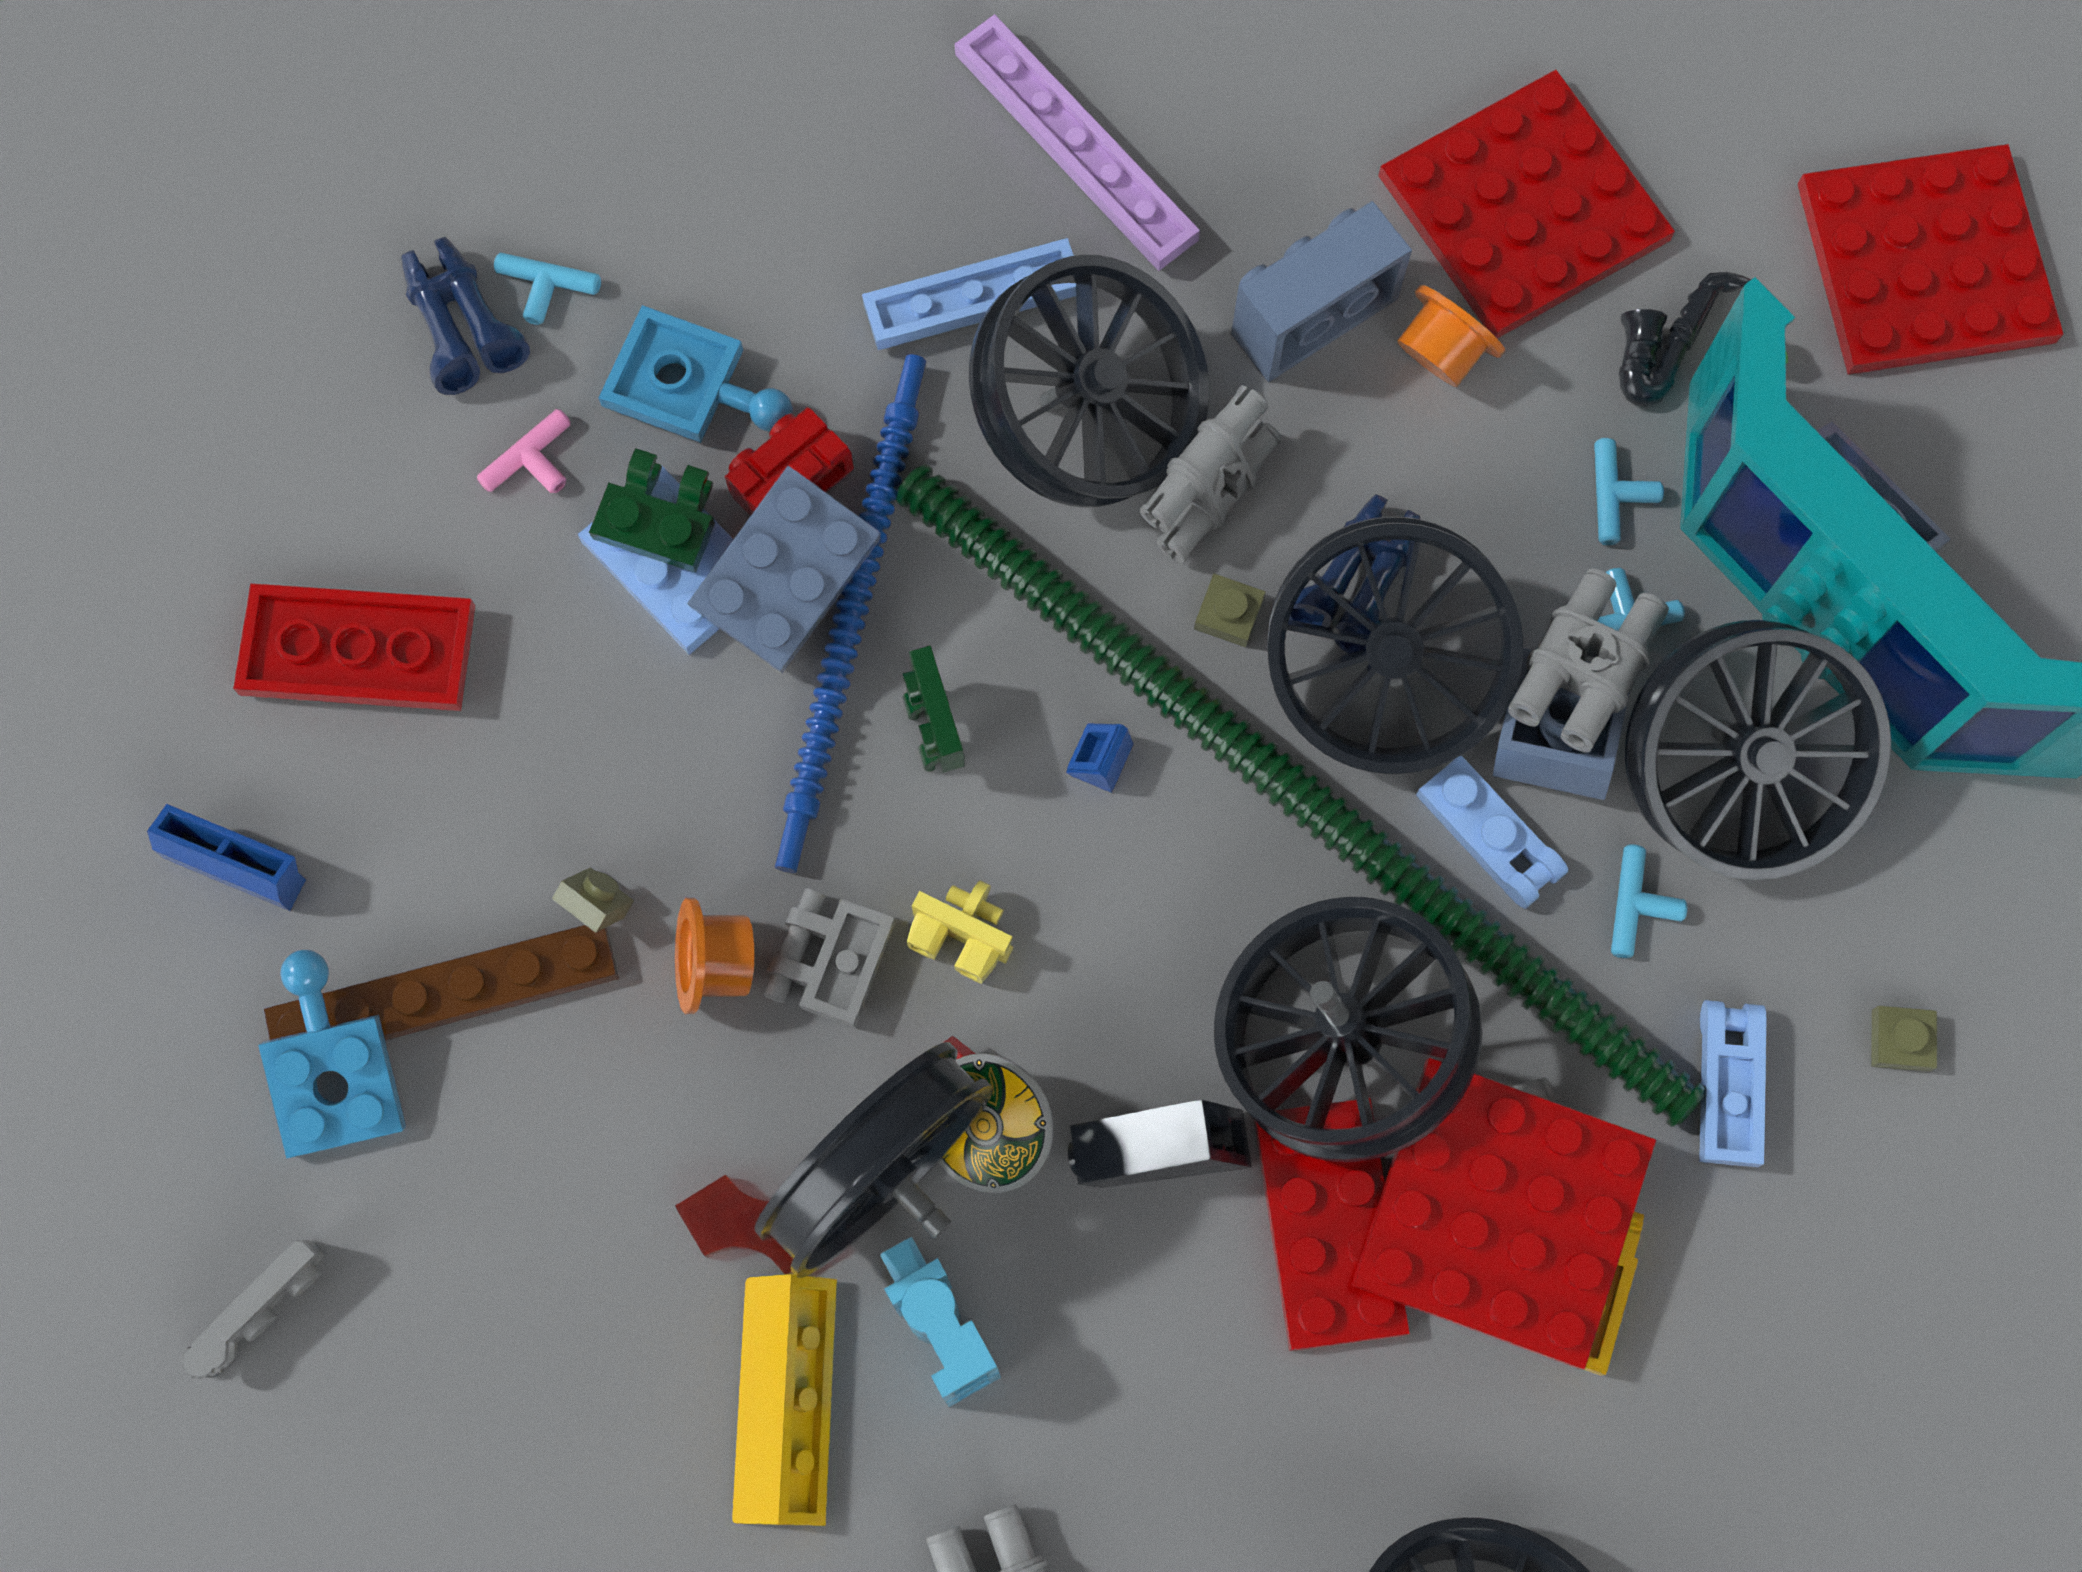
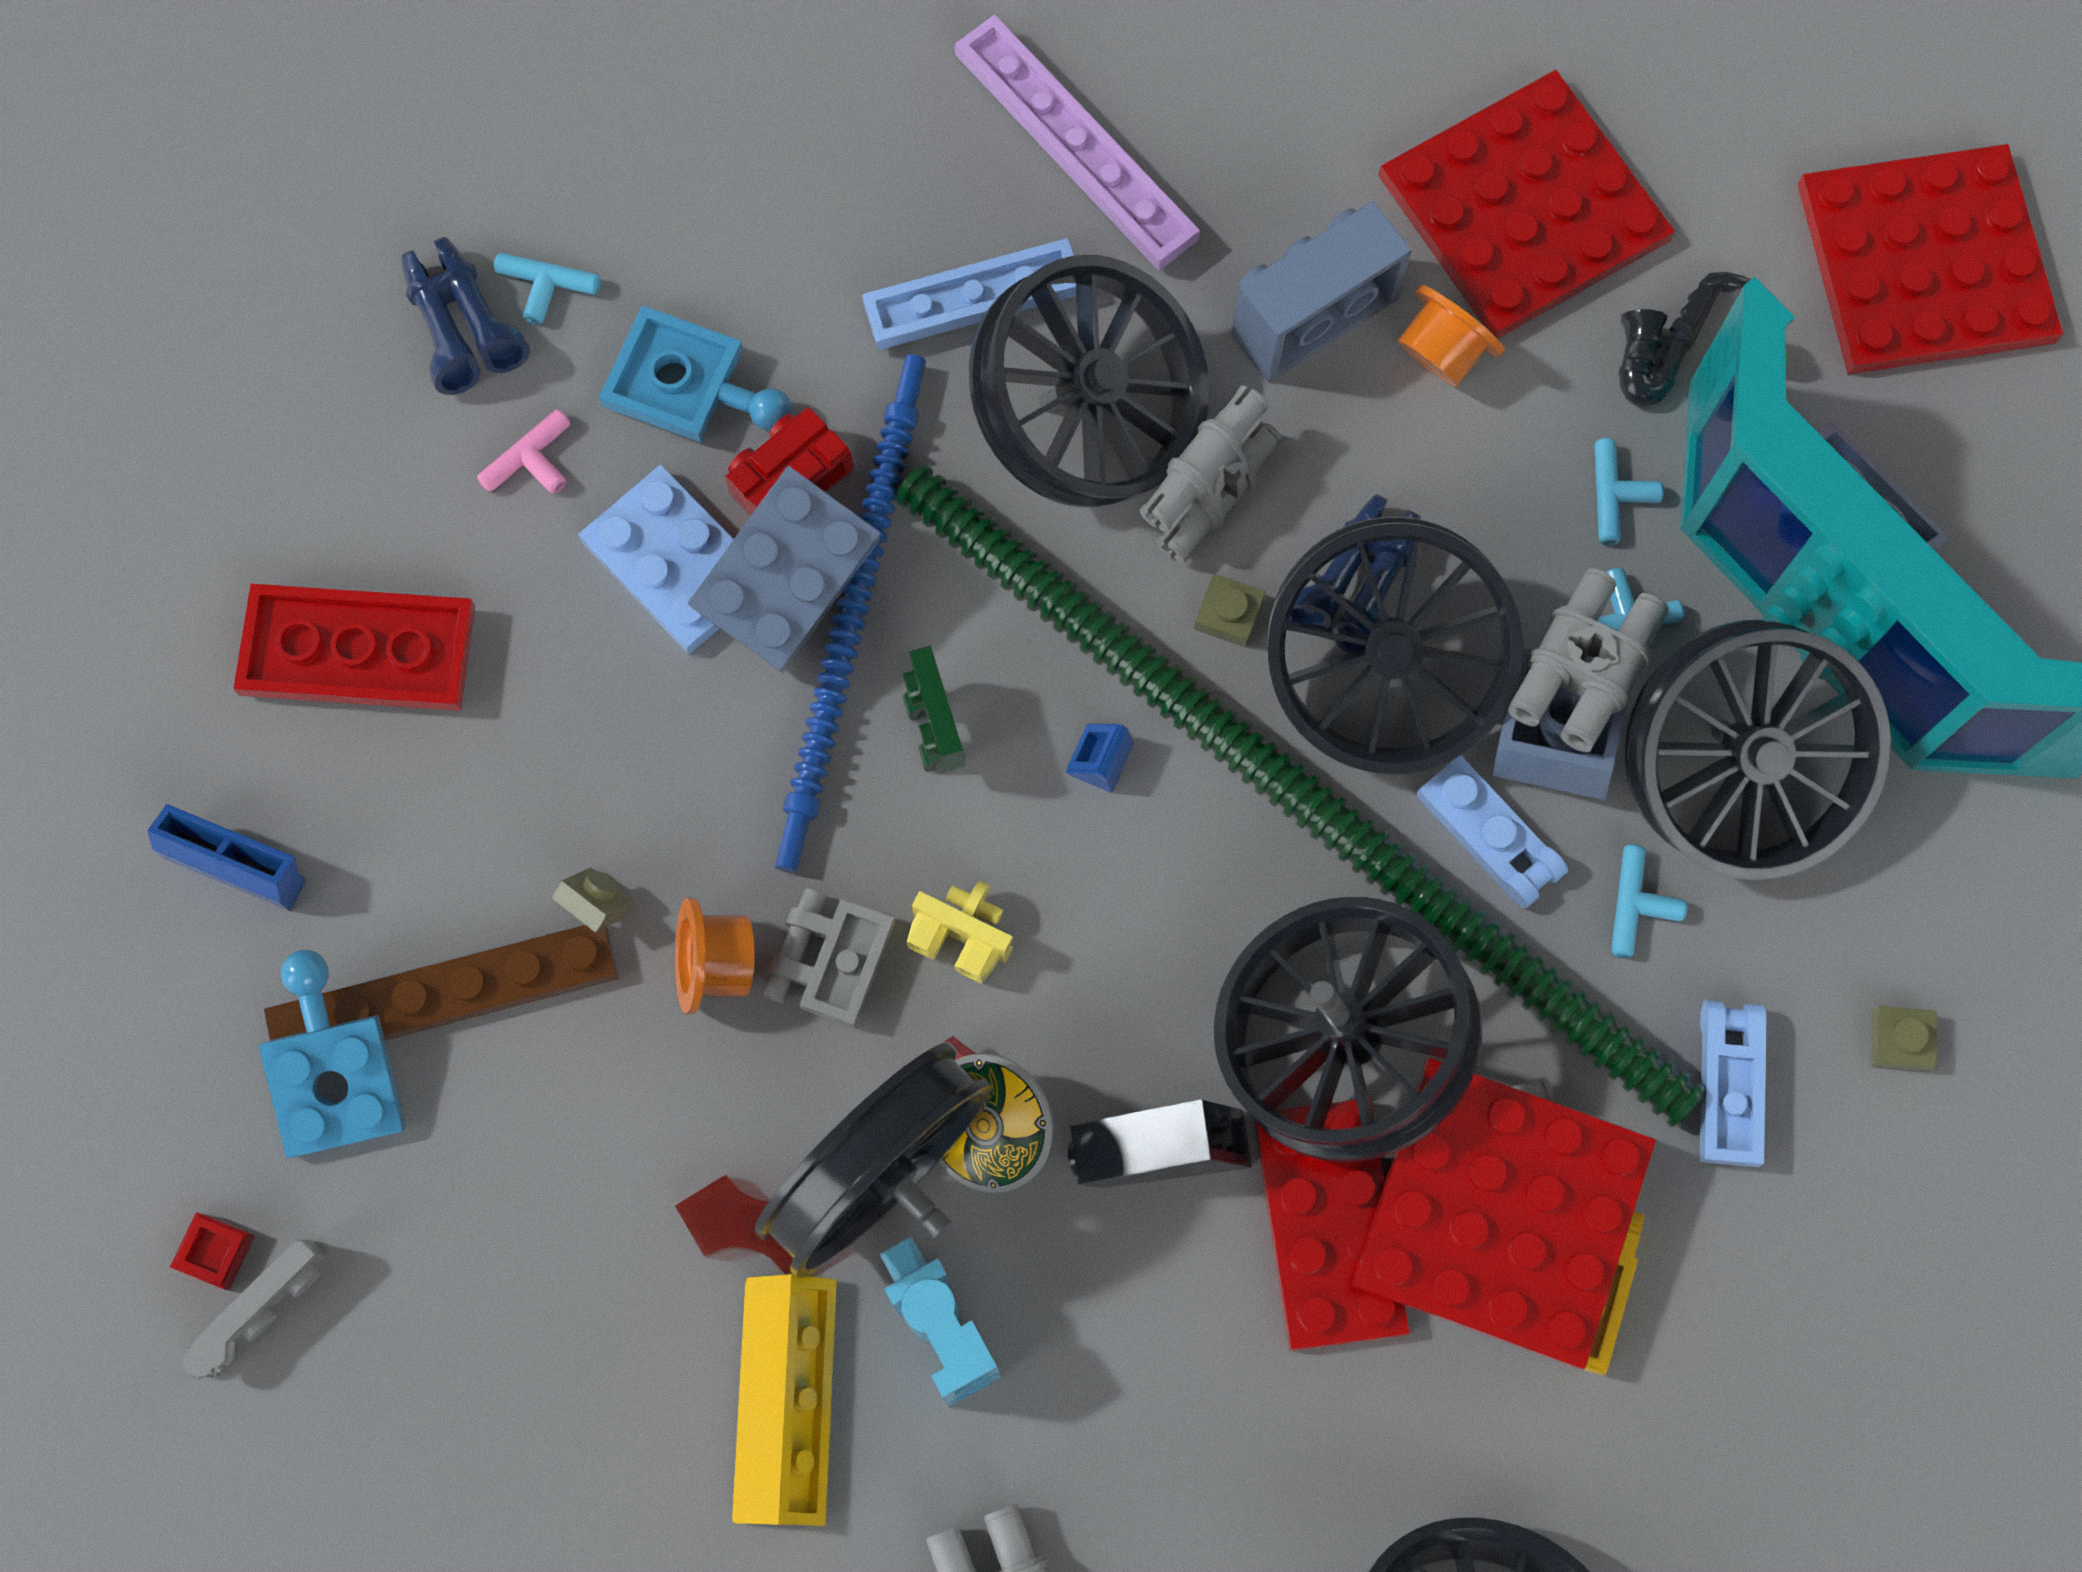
dark green plate [589,448,715,573] -> none
none -> red tile [170,1212,255,1291]

